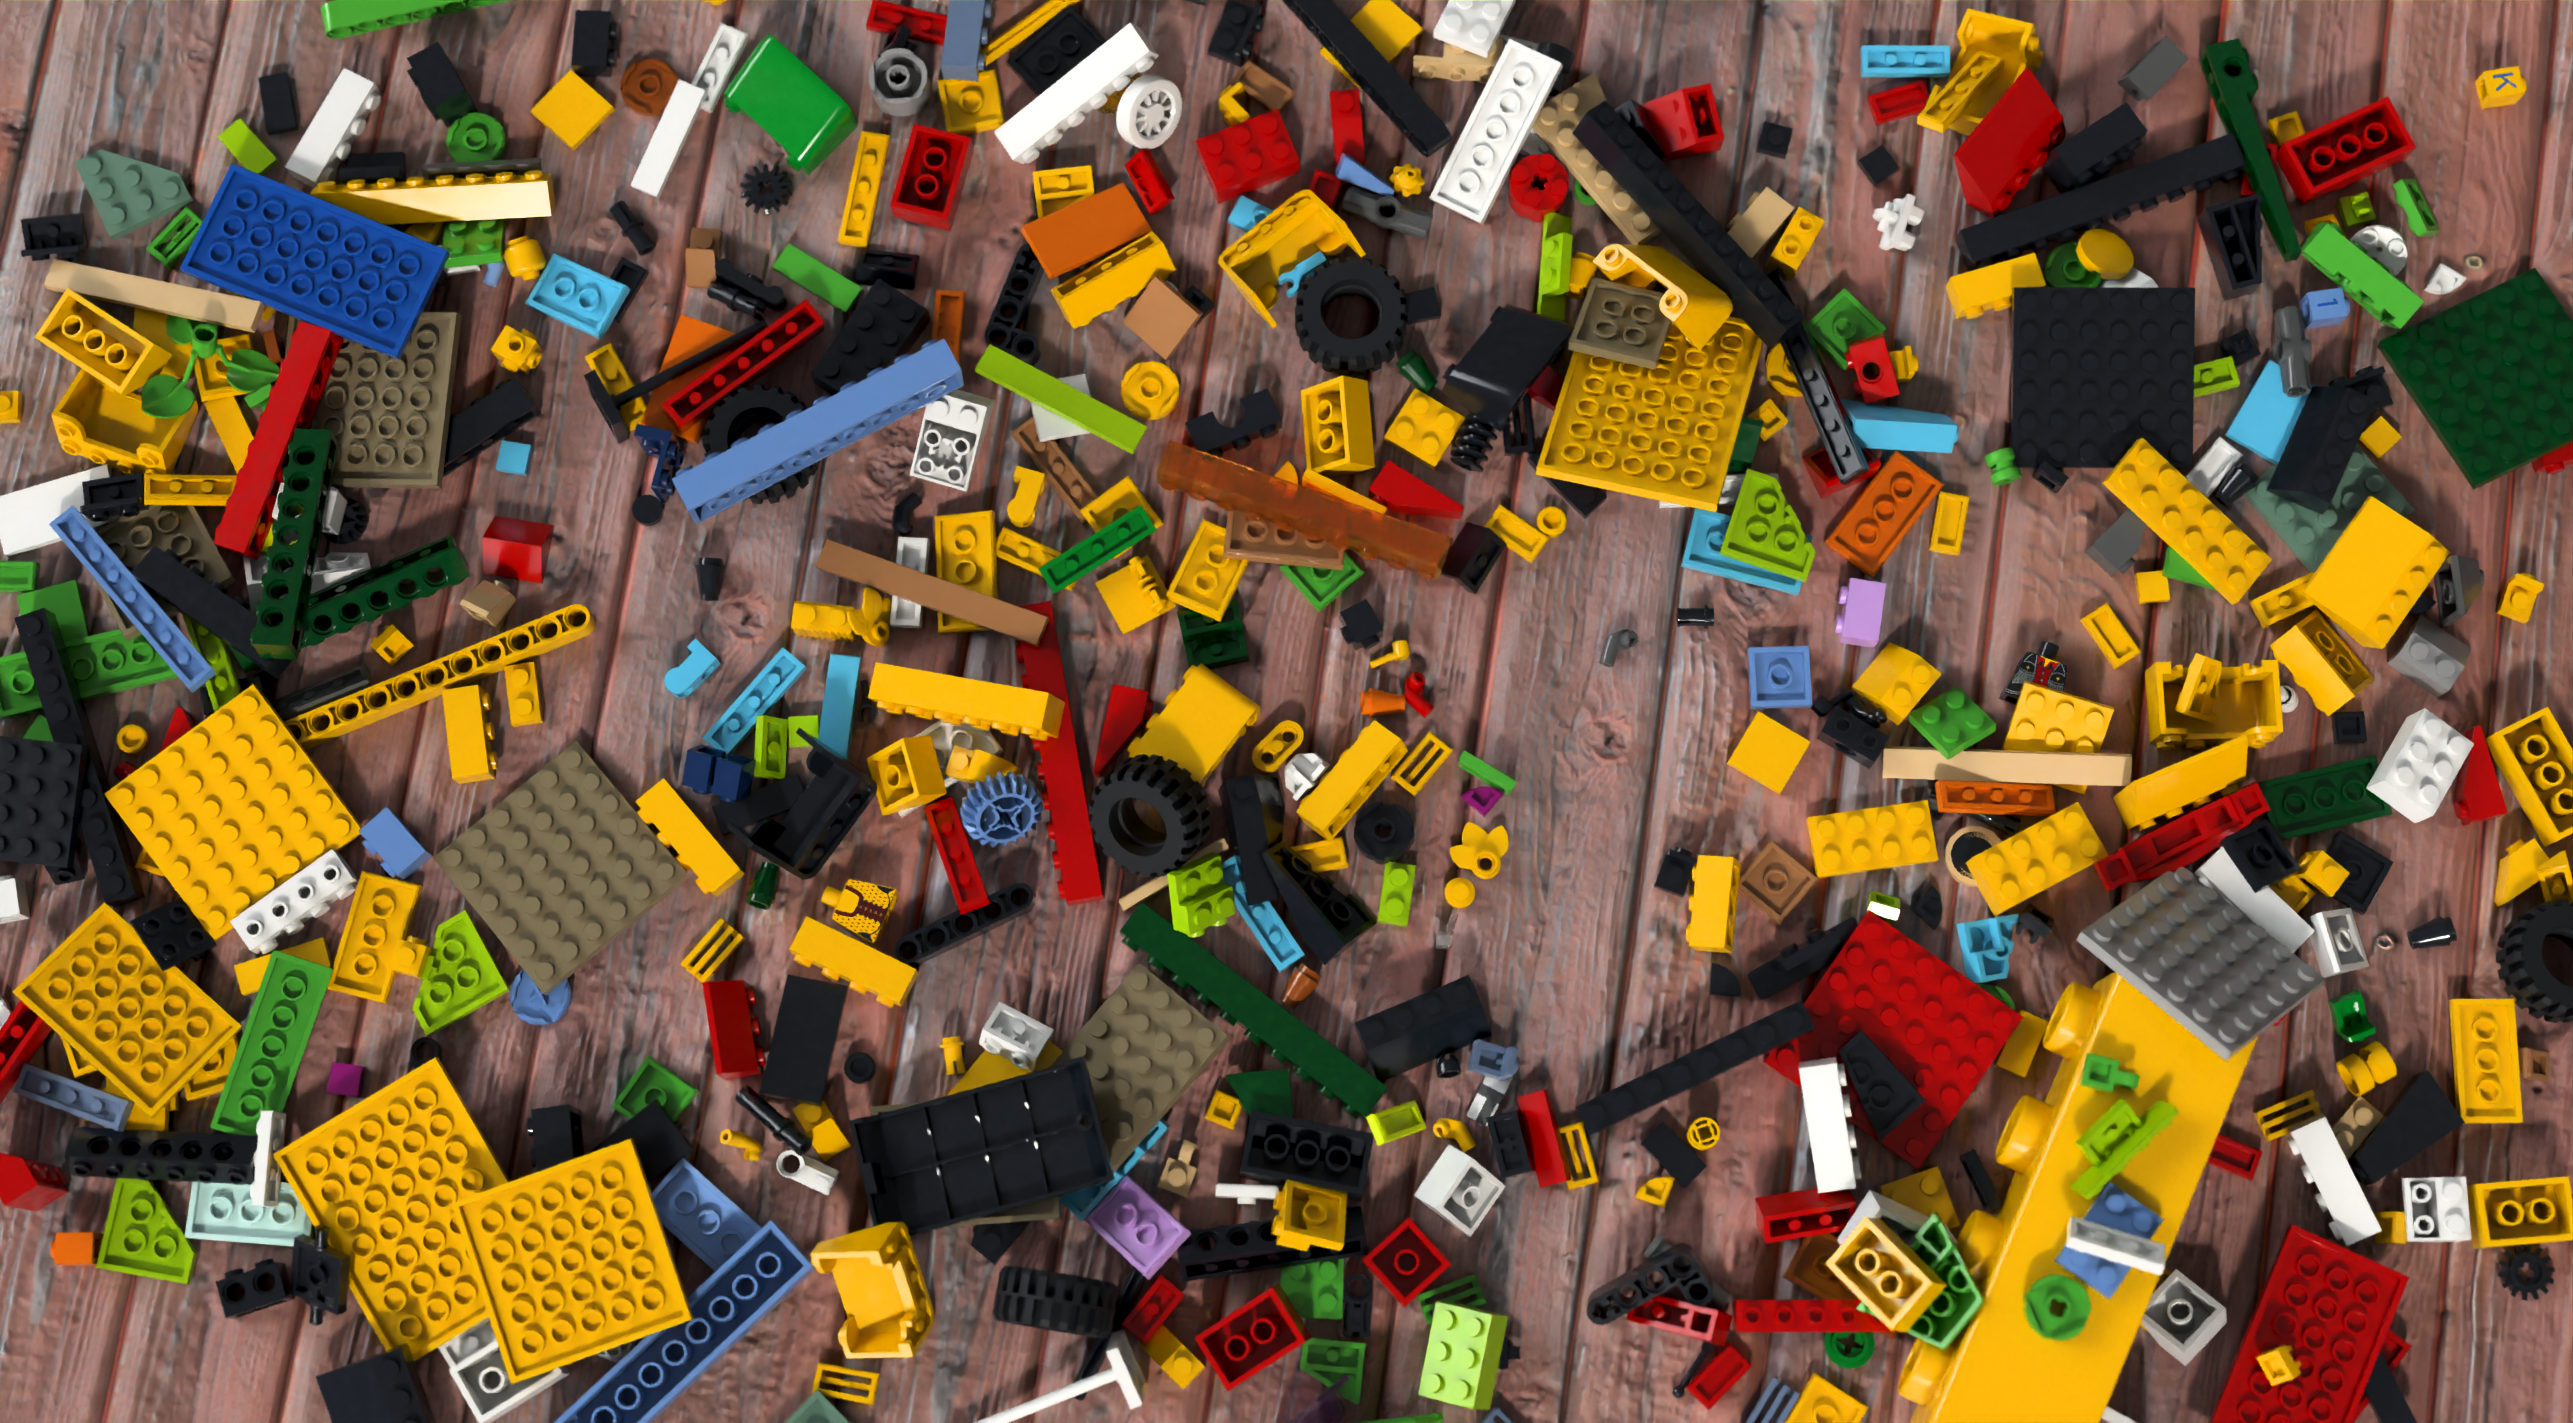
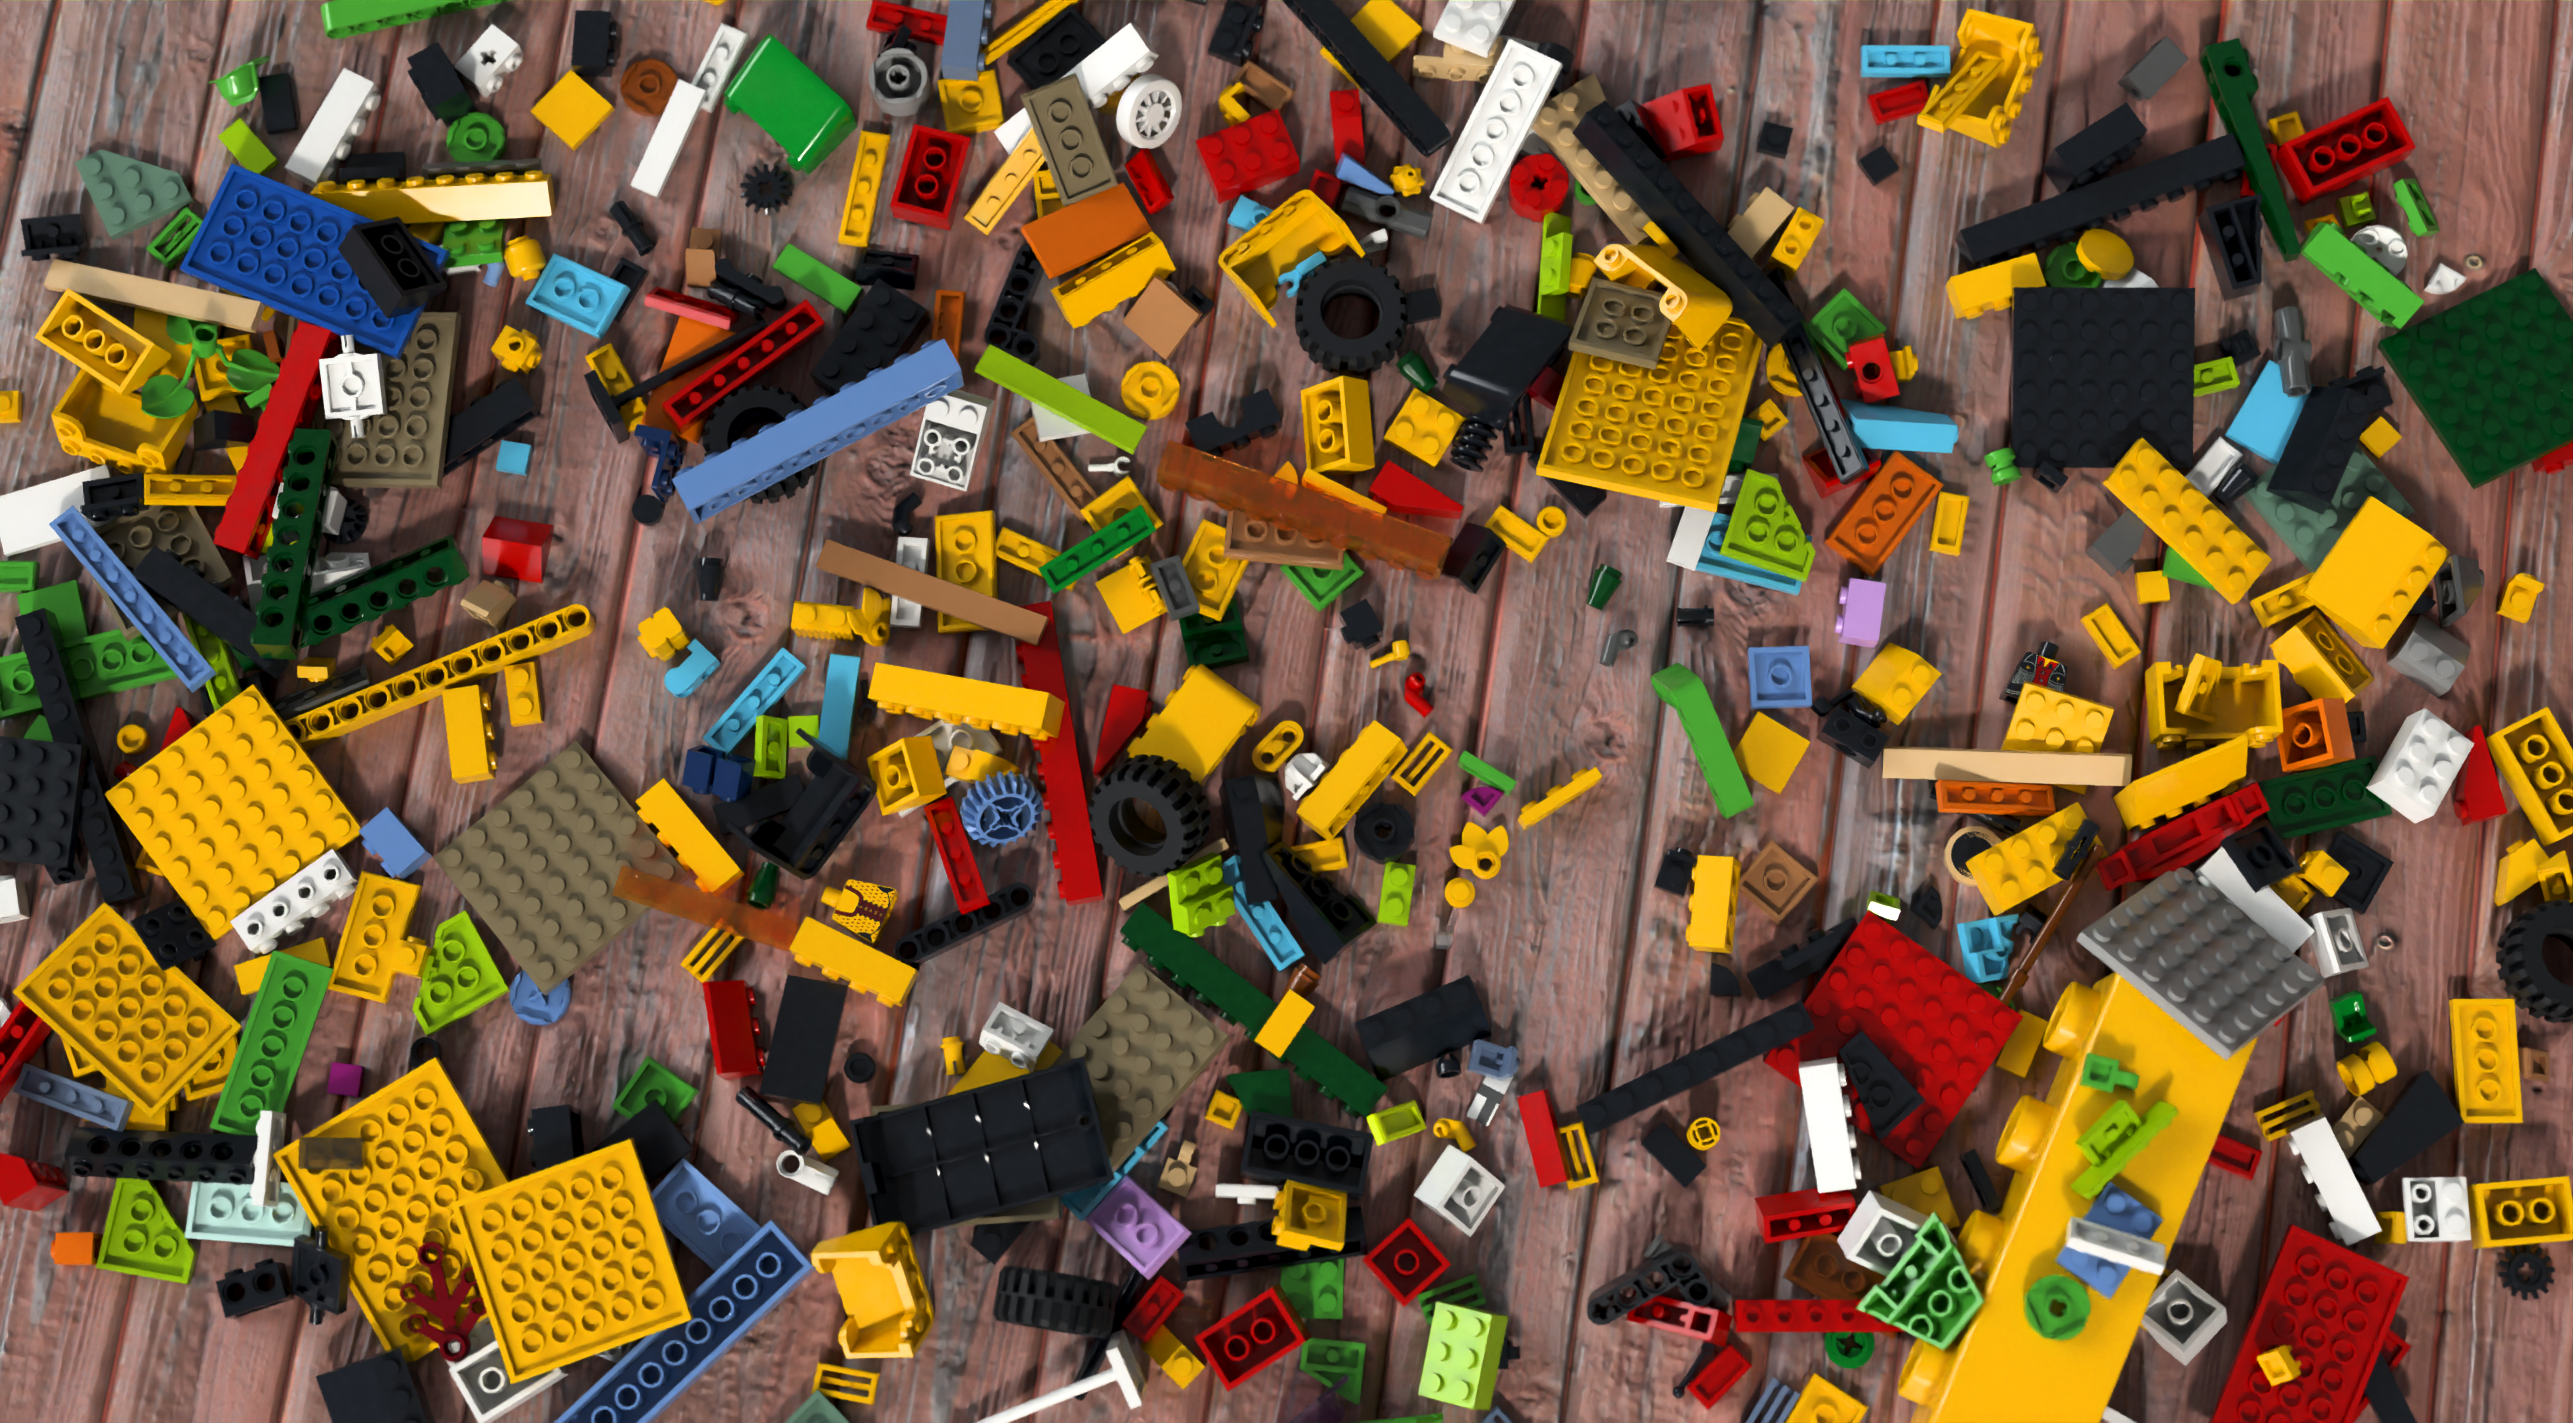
yellow arm [720,1129,763,1161] -> none
yellow leg [1007,466,1047,528] -> none
black piece [1342,1273,1372,1338] -> none
orange cone [1360,688,1406,718] -> none
black hinge [1486,1110,1535,1178] -> none
yellow tile [1635,1176,1675,1208] -> none
yellow plate [1806,800,1939,878] -> none
yellow brick [1826,1217,1947,1332] -> none
white hips [1873,193,1925,251] -> none
bright green plate [1909,686,1996,760] -> none
red slope [1953,68,2066,218] -> none
white cylinder [2280,685,2299,713] -> none
medium blue brick [2299,287,2350,329] -> none
black cone [2407,916,2457,949] -> none
yellow brick [2475,66,2526,109] -> none
none -> black slope [193,410,255,451]
none -> bright green piece [208,56,270,106]
none -> yellow plate [297,657,336,682]
none -> clear smoke tile [298,1137,365,1170]
none -> white plate [319,335,388,438]
none -> black slope [338,216,448,319]
none -> dark red plant [400,1241,487,1362]
none -> white brick [454,24,524,98]
none -> clear orange plate [612,865,799,952]
none -> yellow brick [637,607,691,662]
none -> red tile [644,287,739,330]
none -> yellow tile [963,127,1045,235]
none -> dark tan tile [1020,73,1119,207]
none -> white hand [1088,457,1130,478]
none -> dark grey plate [1150,554,1200,622]
none -> yellow tile [1254,989,1315,1058]
none -> white tile [1358,228,1388,255]
none -> yellow plate [1518,767,1603,831]
none -> dark green cone [1586,564,1622,611]
none -> yellow tile [1643,221,1679,259]
none -> bright green beam [1650,663,1754,819]
none -> white tile [1666,487,1724,571]
none -> reddish brown bar [1998,843,2105,1006]
none -> black pin [2052,819,2101,881]
none -> orange brick [2276,698,2355,772]

